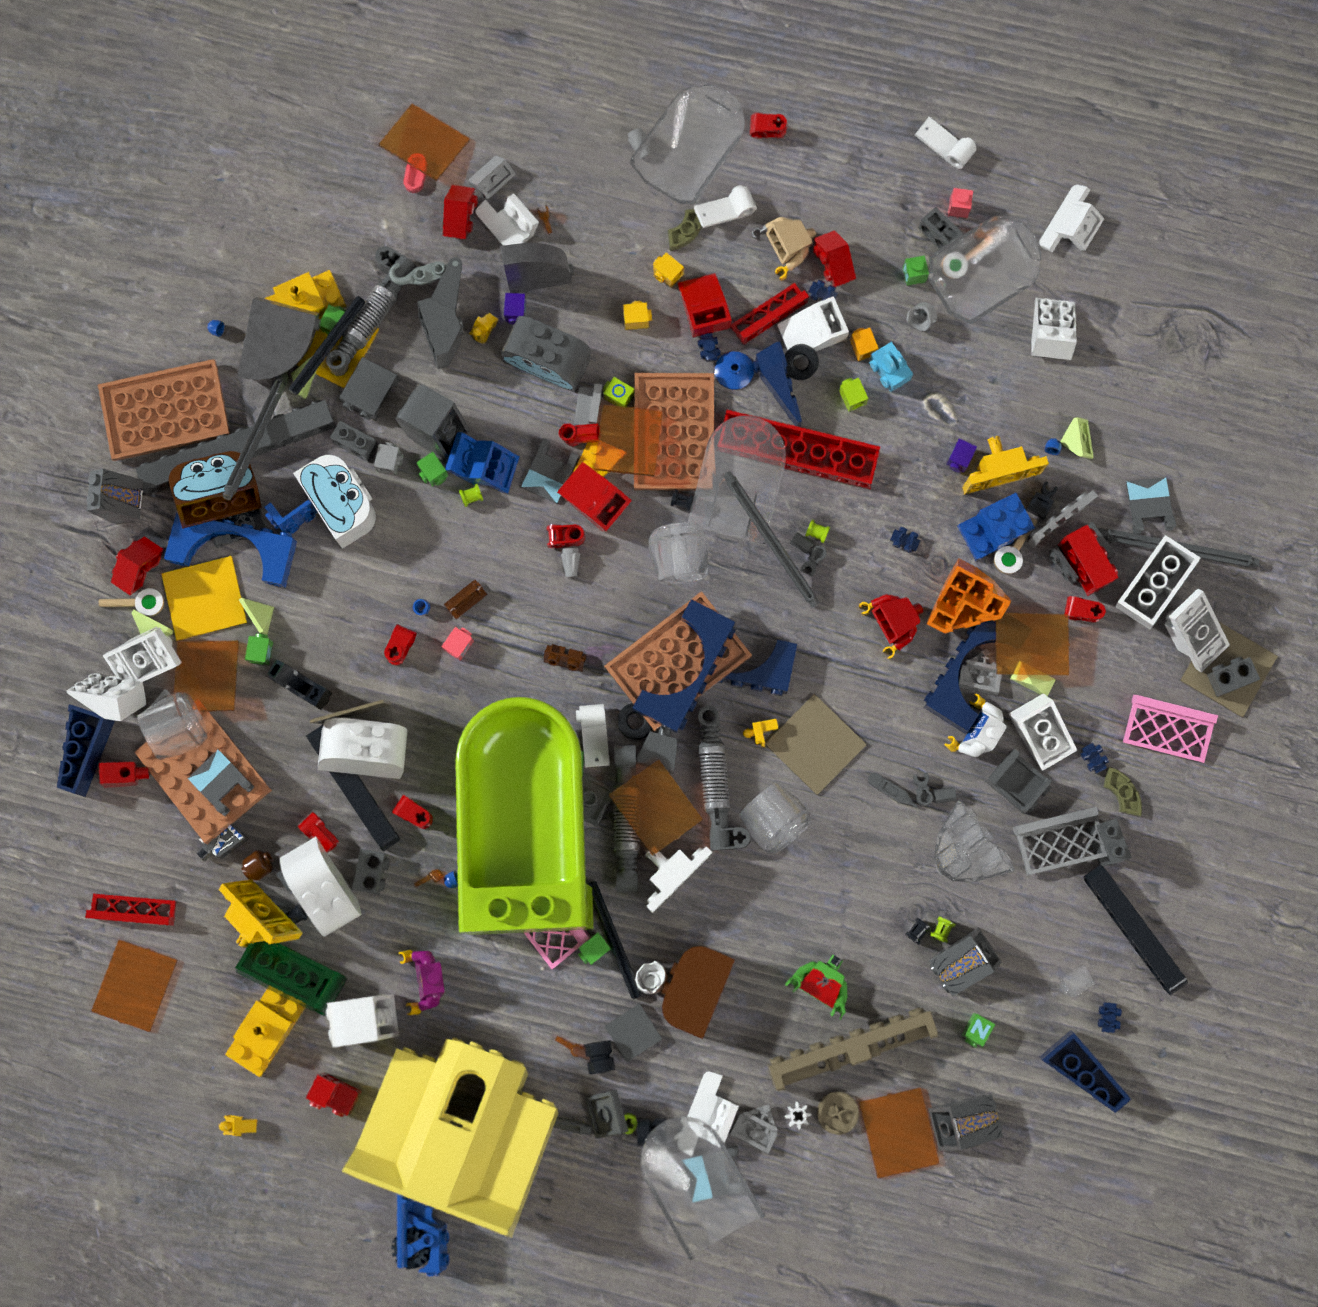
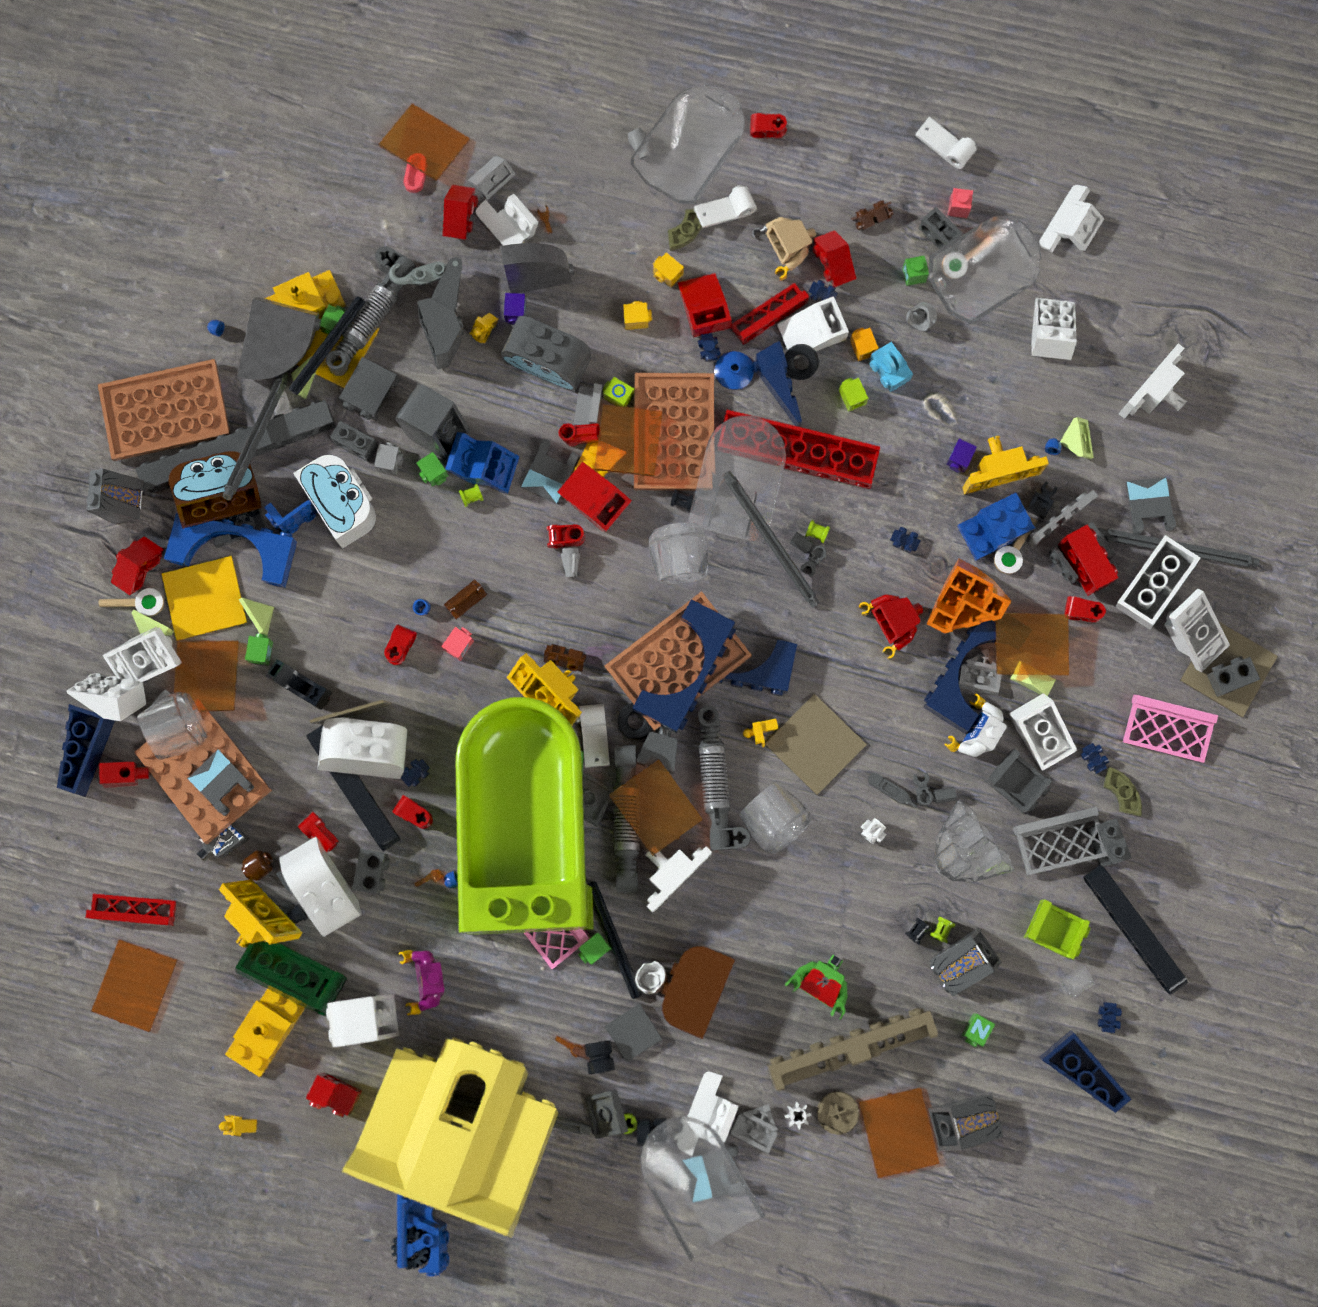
none -> dark blue piece [401,759,430,787]
none -> yellow brick [507,653,582,725]
none -> reddish brown hinge [851,200,894,231]
none -> white gear [861,818,886,844]
none -> lime panel [1024,899,1091,960]
none -> white brick [1119,344,1187,419]

